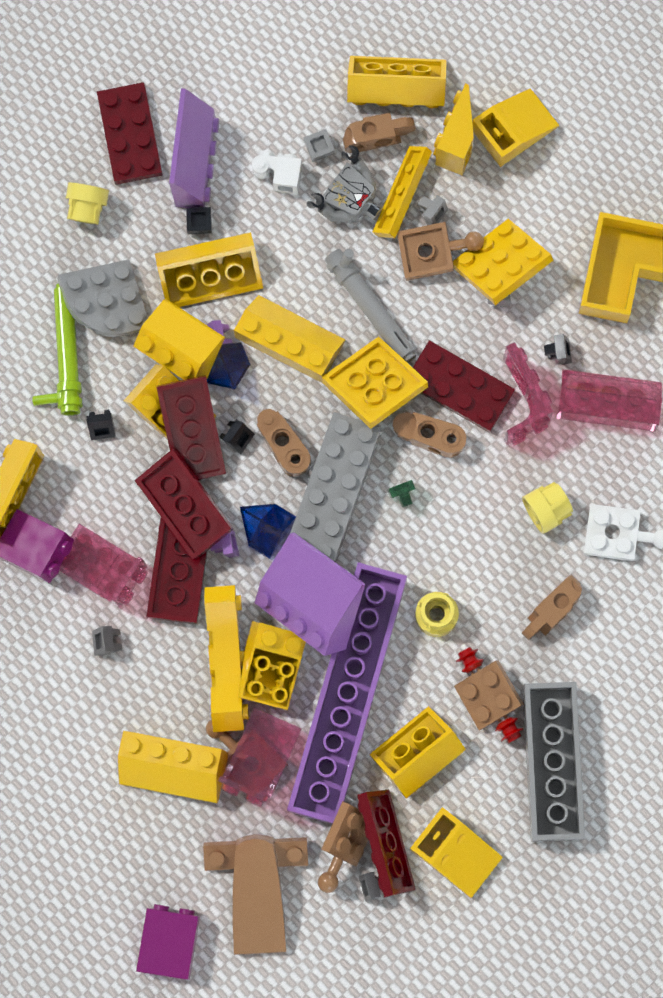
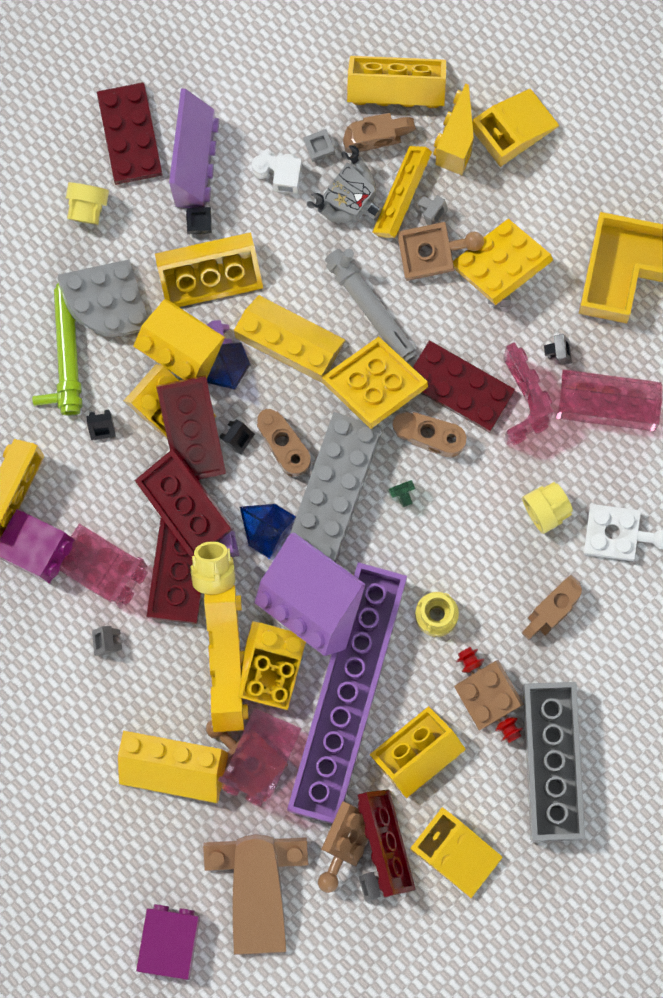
none -> light yellow piece [191,542,235,595]

